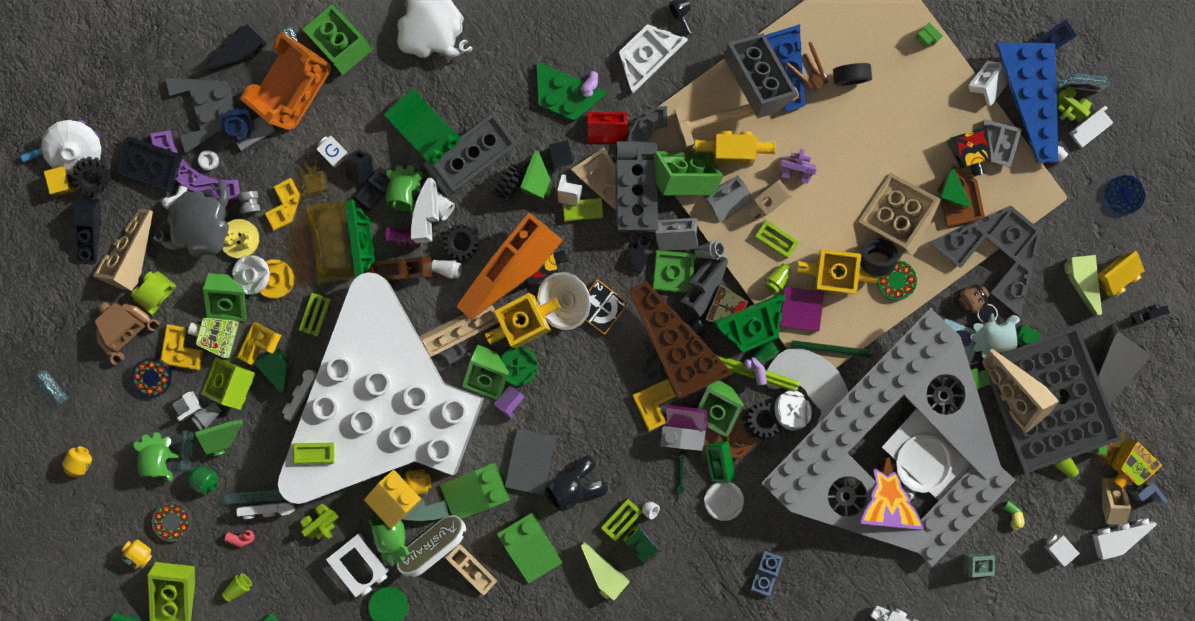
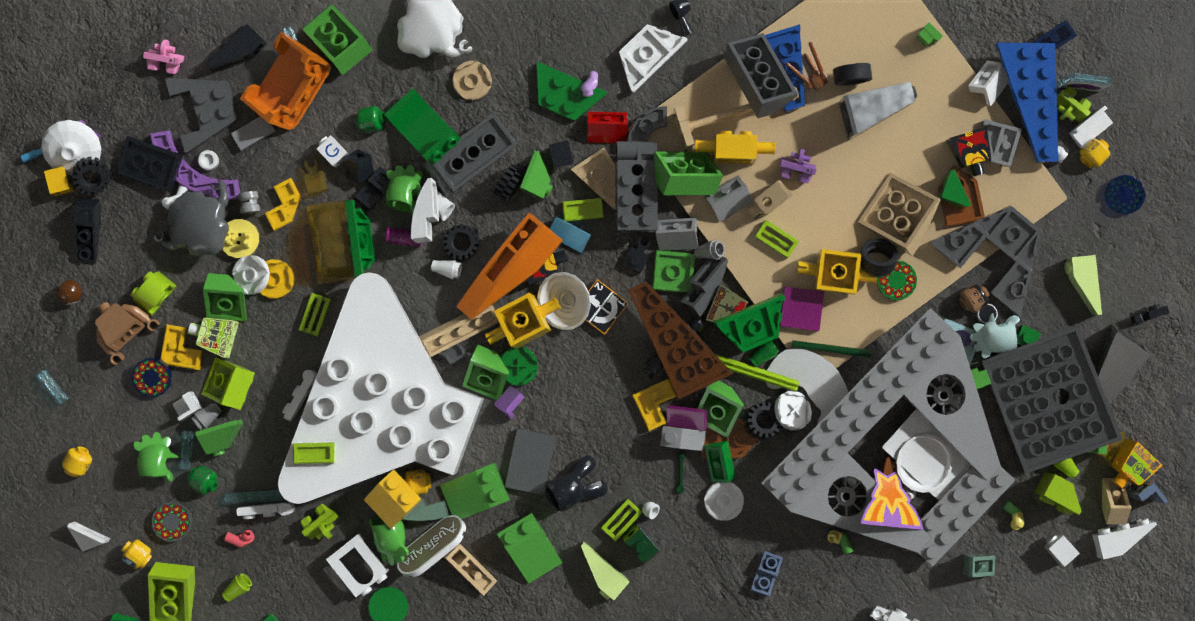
tan wedge [93,209,153,291] -> none
dark blue piece [218,108,255,143] -> none
yellow tile [237,322,281,365] -> none
dark green slope [254,348,289,393] -> none
reddish brown slope [369,257,432,281] -> none
white panel [557,175,582,206] -> none
lavender arm [744,358,767,385] -> none
lime cone [764,263,792,294] -> none
tan wedge [982,349,1059,433] -> none
yellow slope [1098,251,1145,296] -> none
none -> reddish brown piece [56,280,82,305]
none -> white slope [67,522,110,552]
none -> bright pink hips [143,39,184,74]
none -> green head [355,106,386,133]
none -> tan tile [452,61,492,100]
none -> medium azure slope [550,217,591,253]
none -> arm [827,530,853,555]
none -> slope [838,82,917,140]
none -> lime slope [1034,472,1082,516]
none -> yellow head [1080,139,1110,168]

